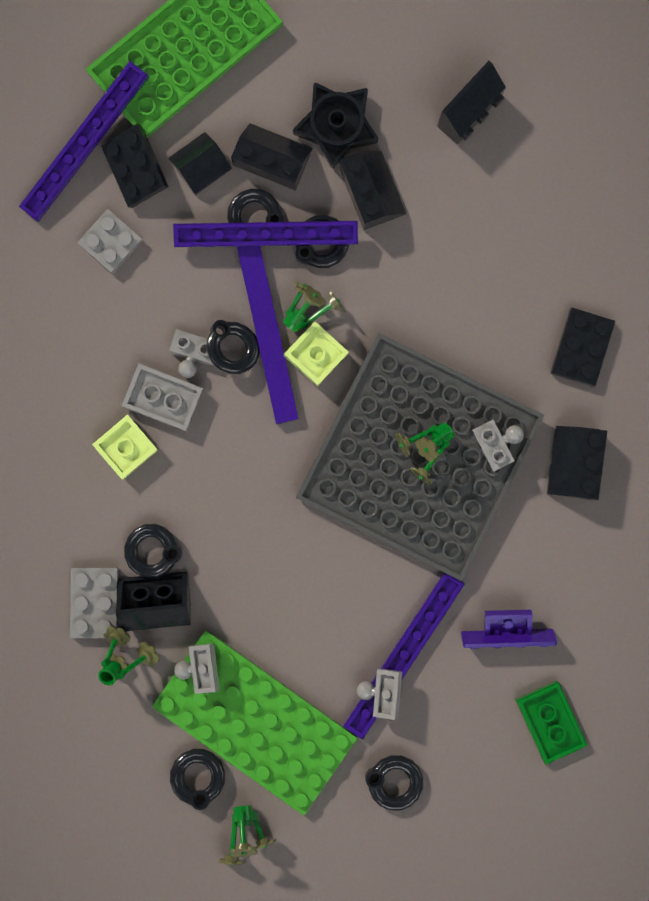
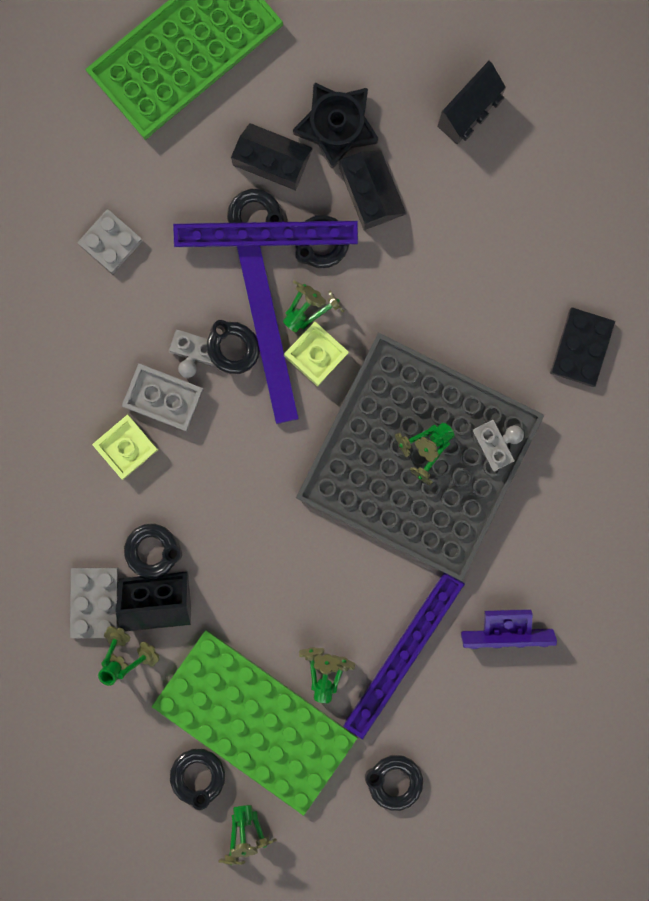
dark purple tile [19,61,149,222] -> none
black plate [101,123,169,208] -> none
black slope [168,132,232,195] -> none
light grey plate [174,643,220,694] -> none
light grey plate [357,668,402,720] -> none
green tile [515,681,588,765] -> none
black slope [547,426,608,500] -> none
none -> plant [299,647,356,703]

